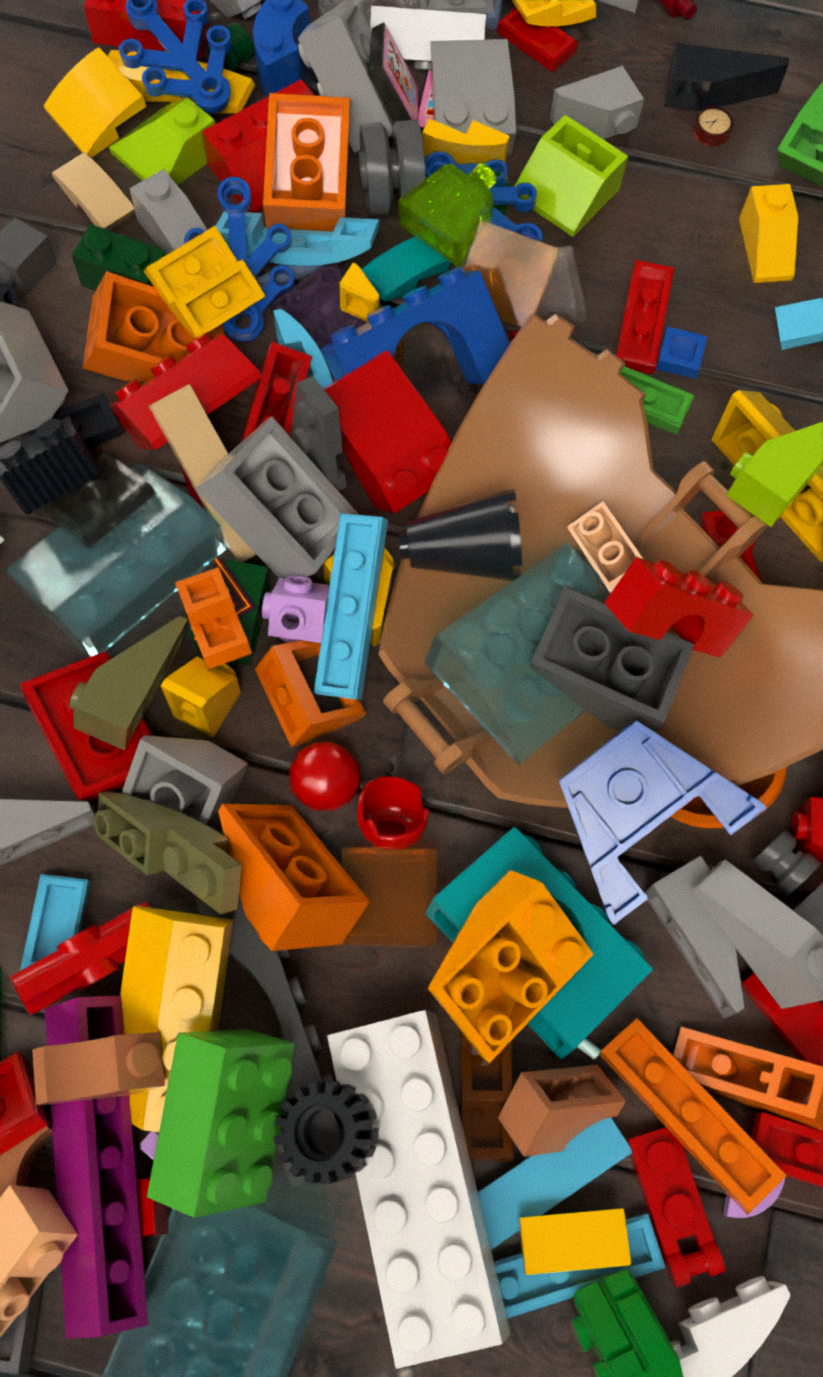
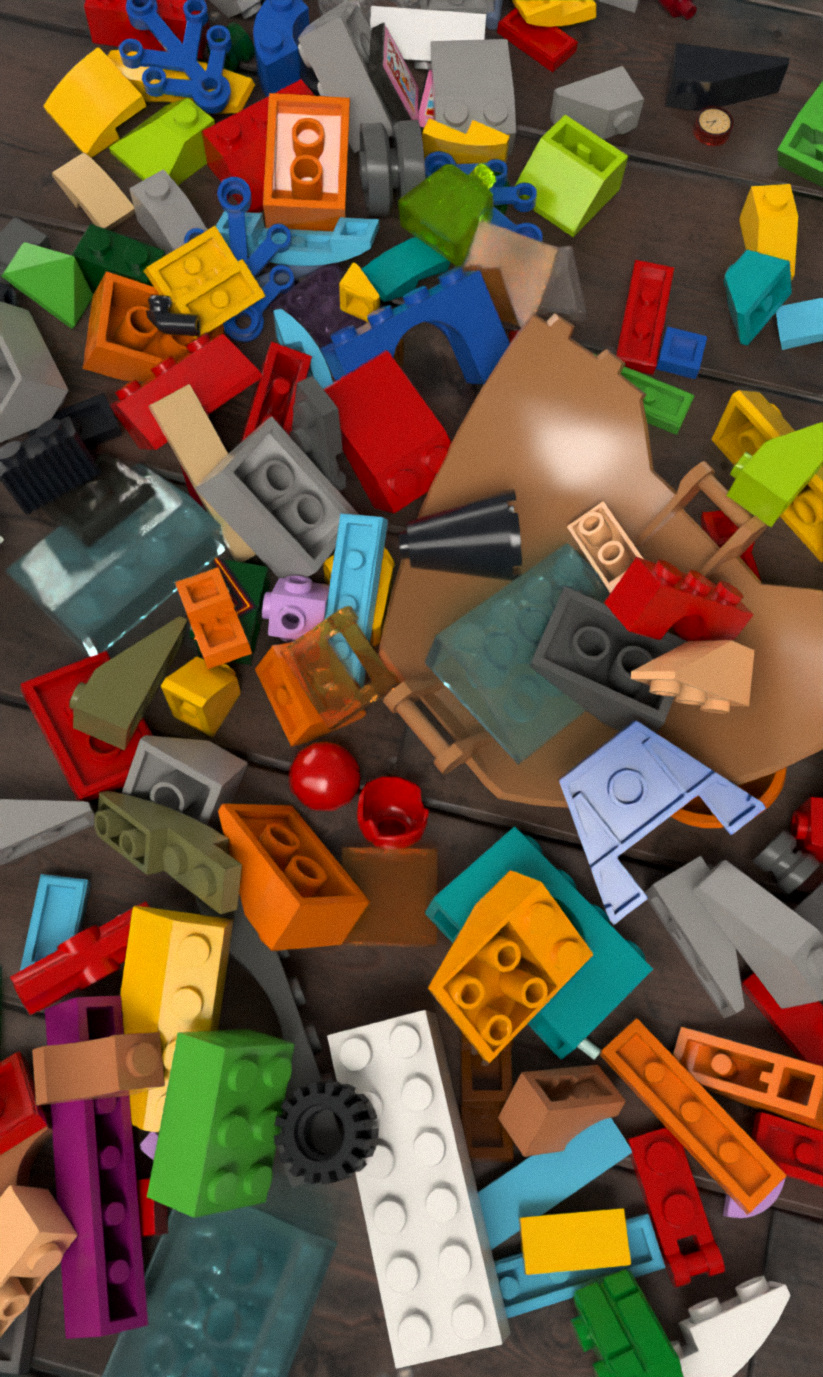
none -> bright green slope [1,242,93,329]
none -> black arm [146,295,201,337]
none -> clear orange plate [280,606,401,730]
none -> light nougat slope [631,640,755,714]
none -> teal slope [724,250,792,346]

